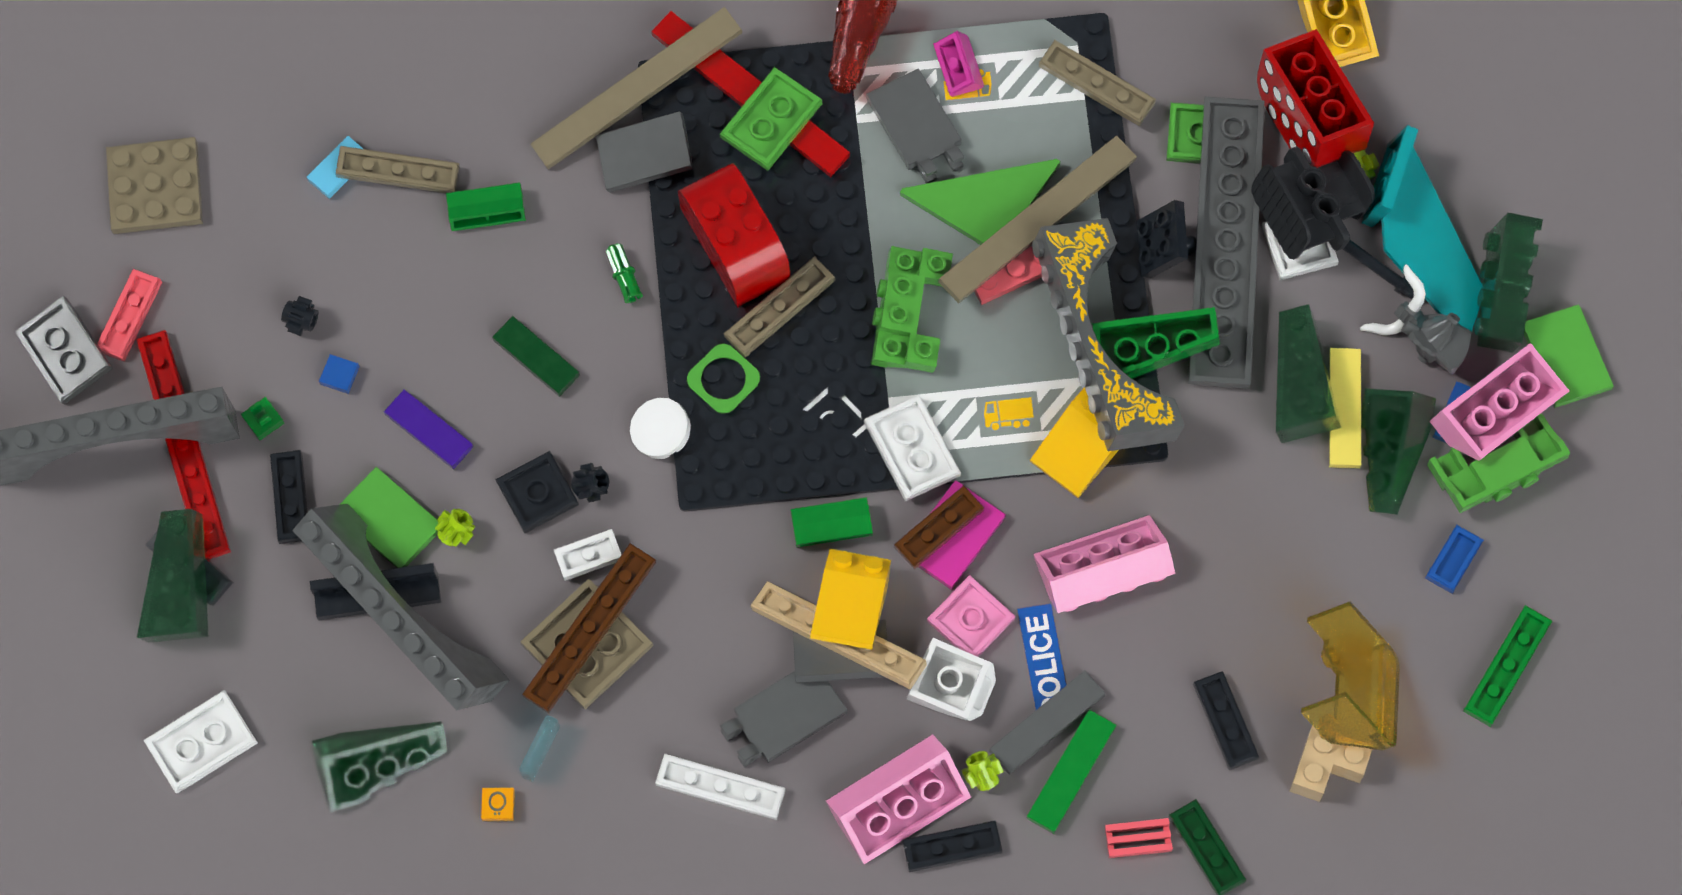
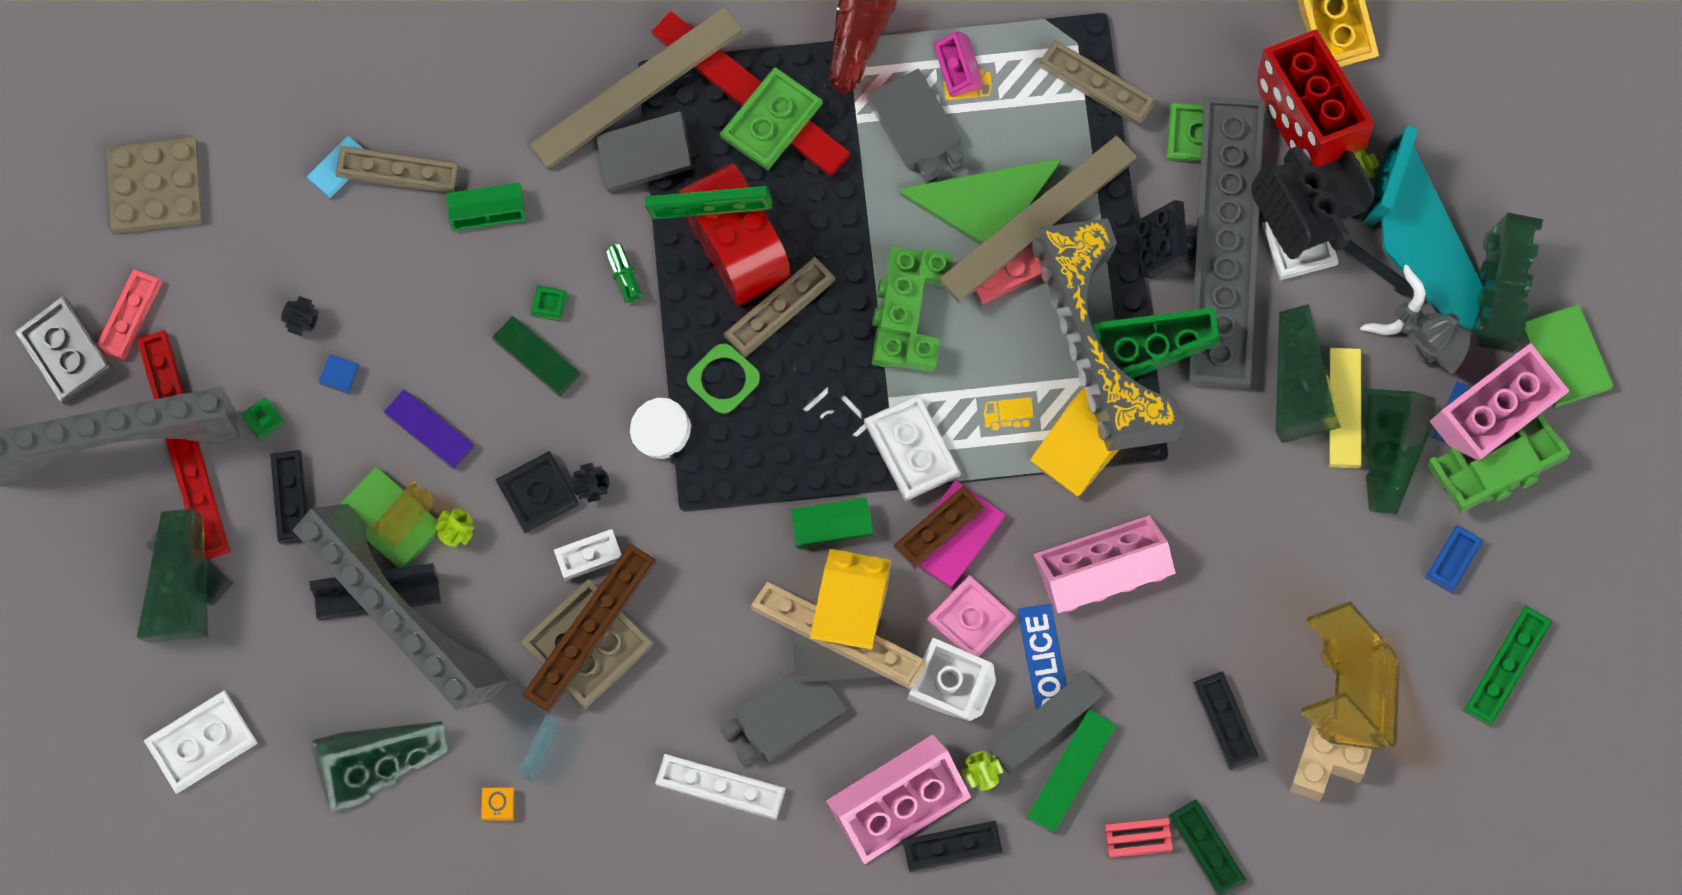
none -> clear yellow hinge [370,479,435,549]
none -> green tile [531,285,568,322]
none -> green tile [645,186,772,220]

